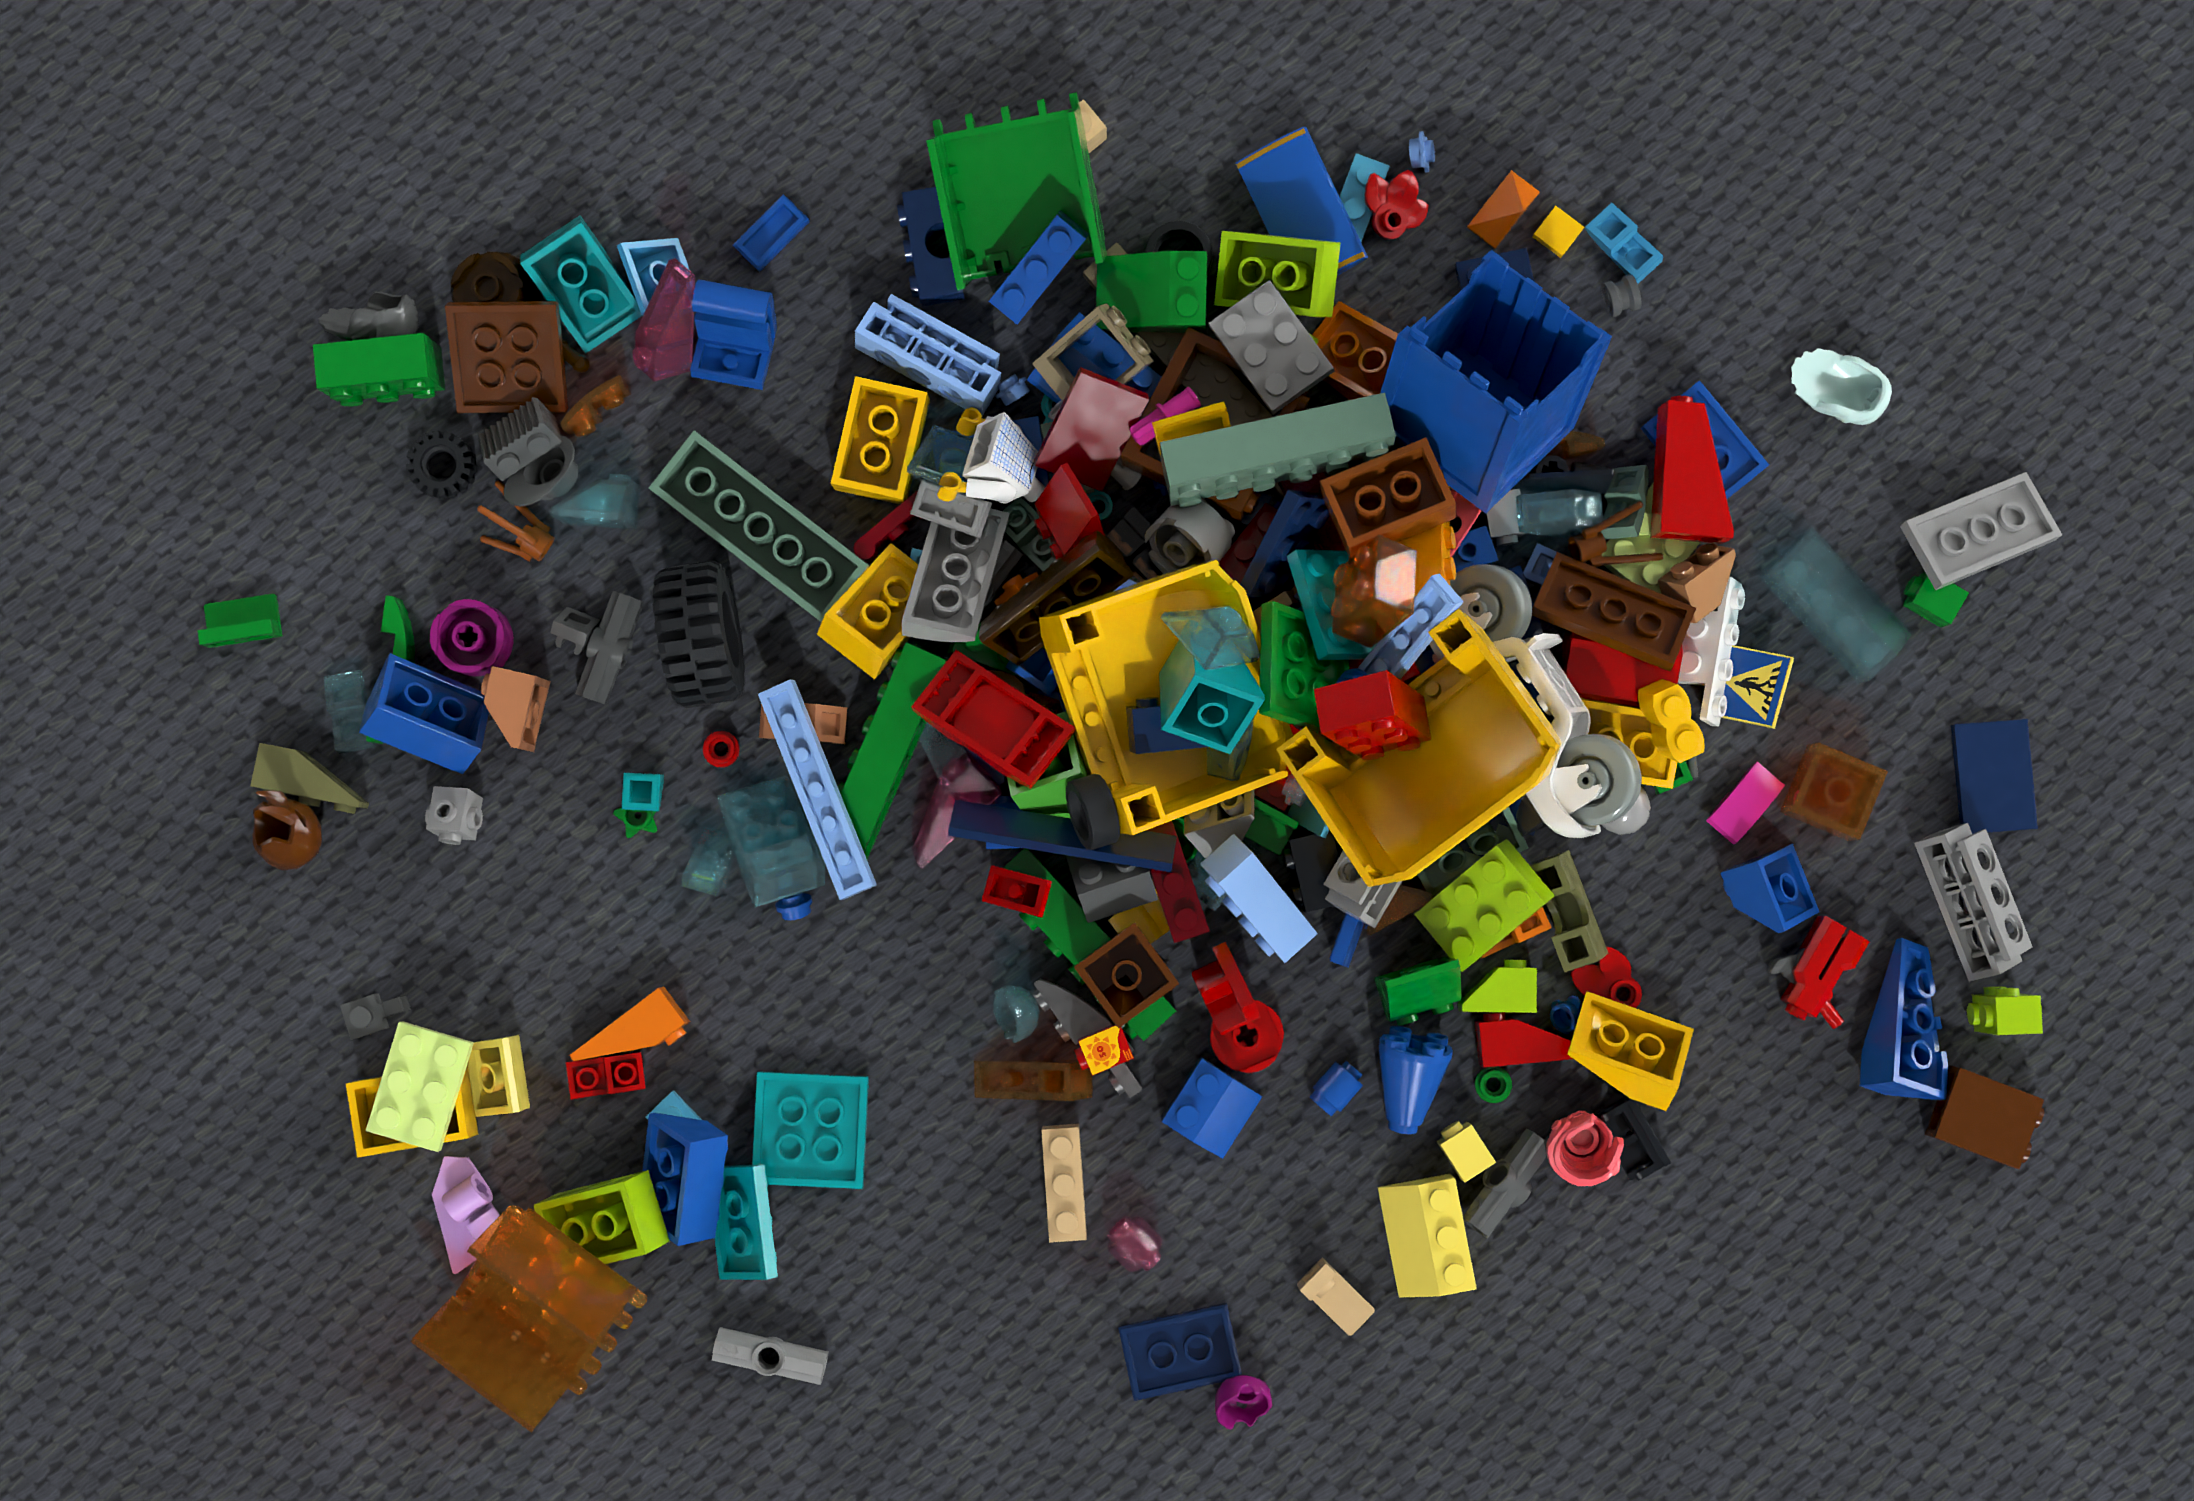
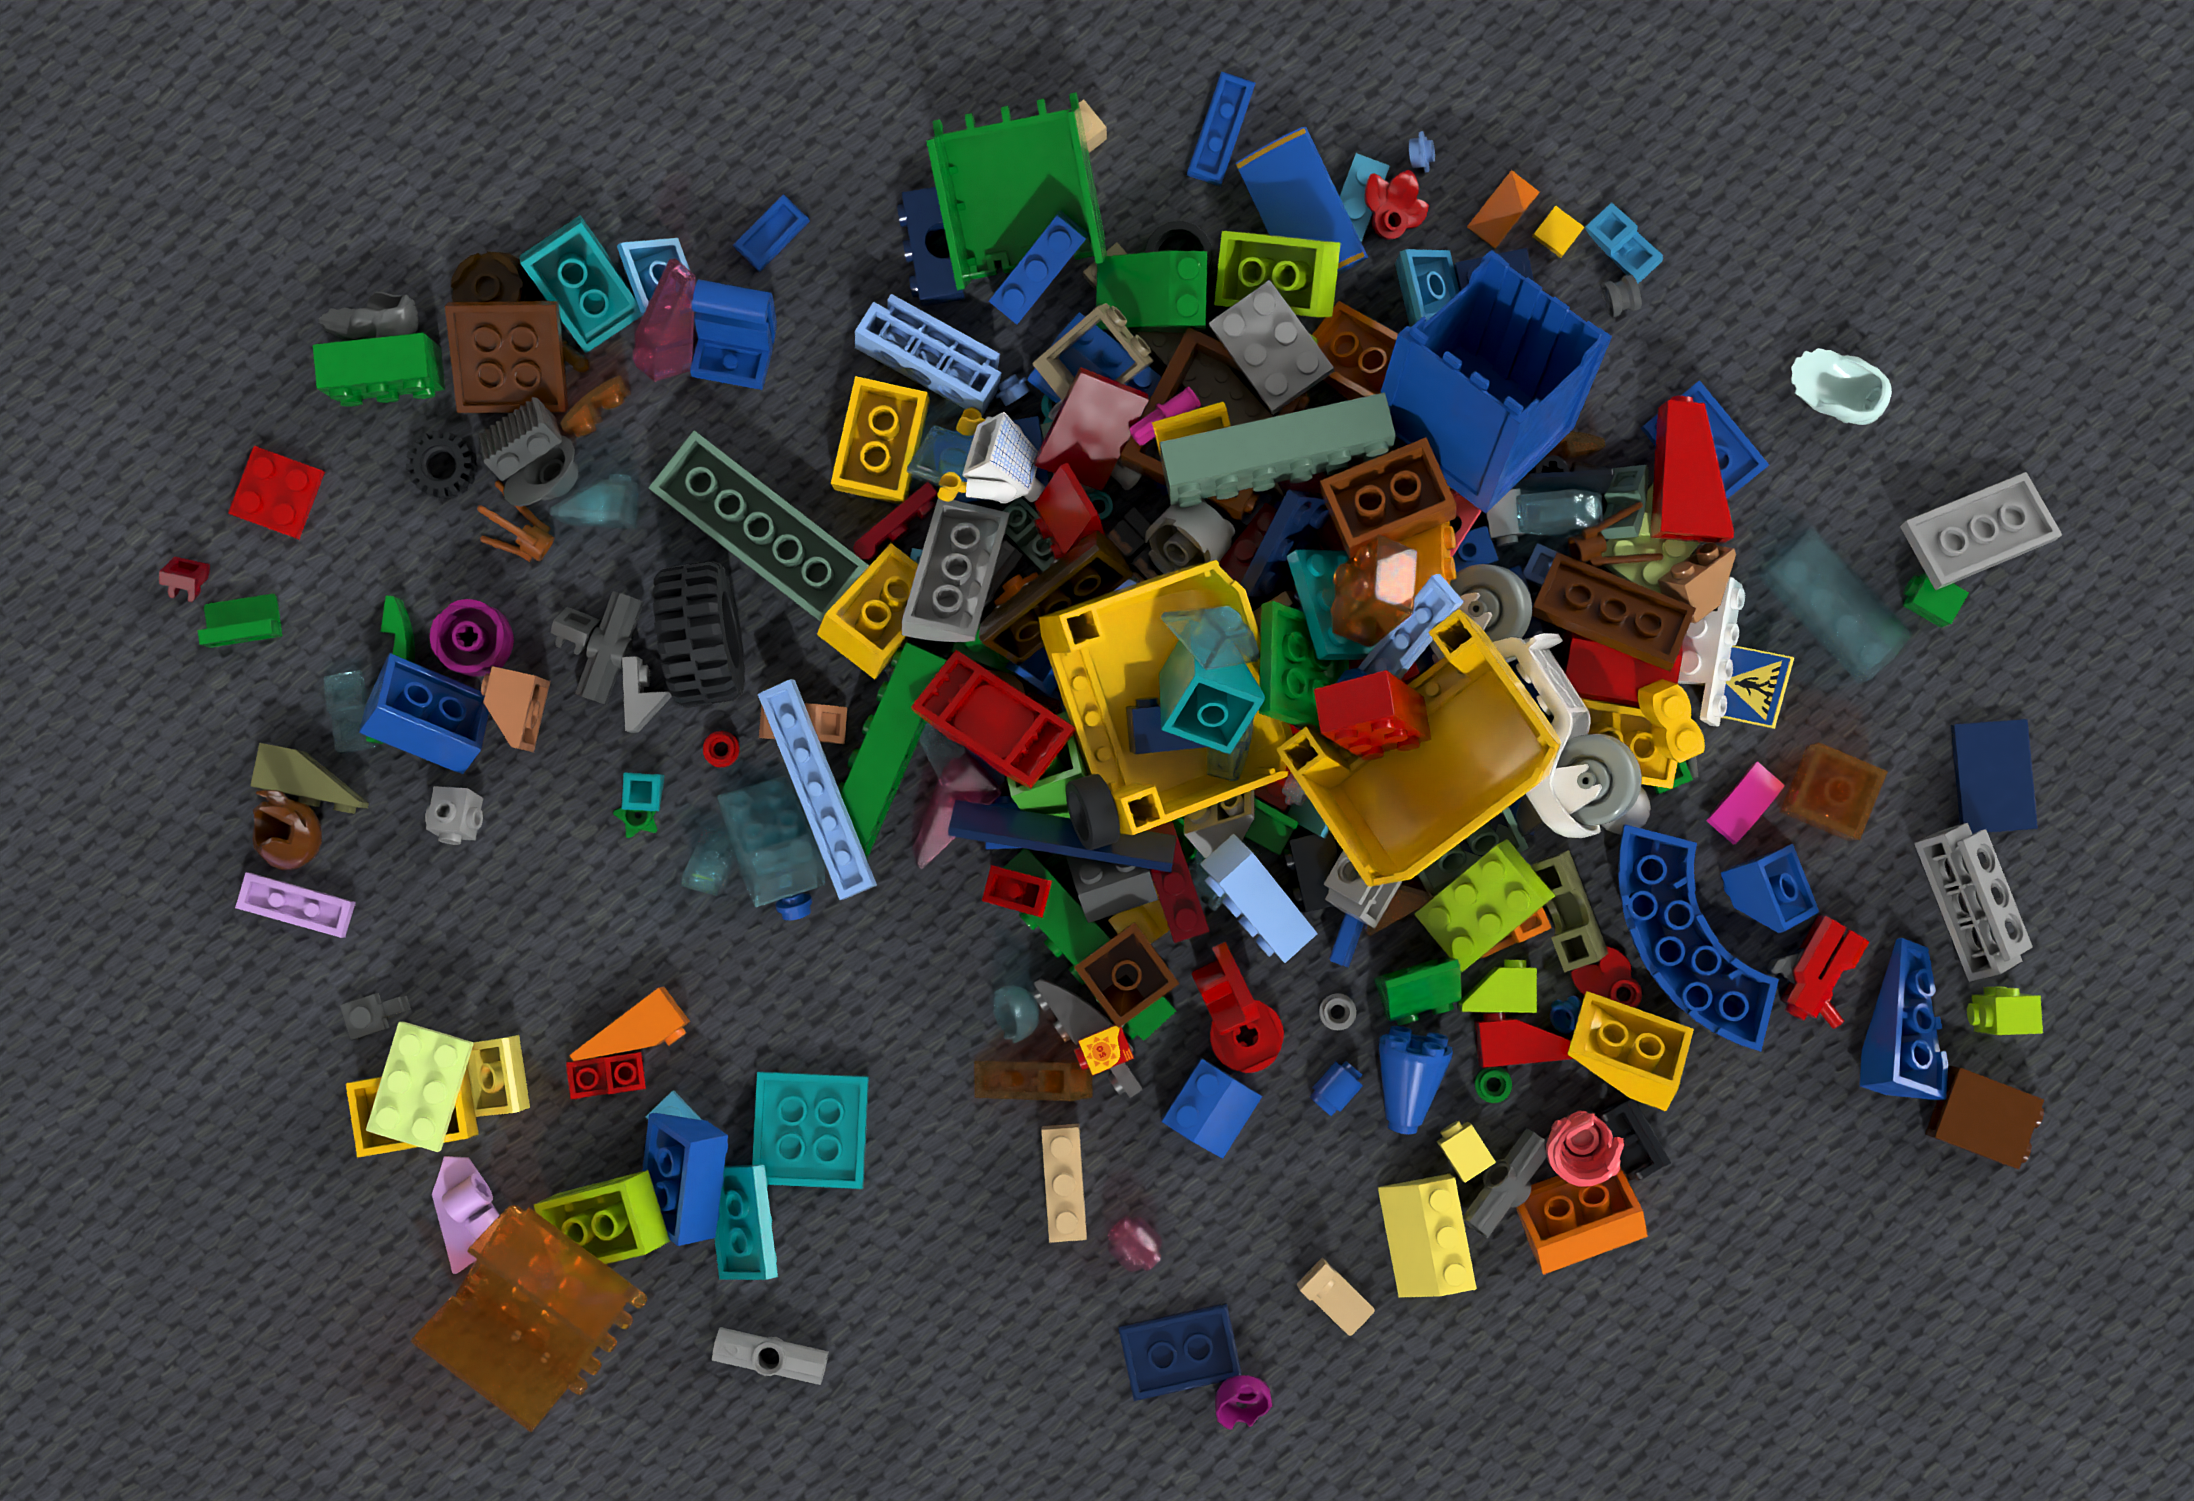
light grey plate [910,479,992,538] -> none
none -> dark red tile [159,557,210,602]
none -> red plate [228,446,325,540]
none -> lavender plate [235,873,355,938]
none -> light grey slope [622,657,672,733]
none -> blue tile [1187,71,1256,187]
none -> light grey plate [1319,993,1356,1031]
none -> dark azure slope [1395,249,1460,328]
none -> orange slope [1516,1167,1648,1275]
none -> blue brick [1618,824,1779,1052]

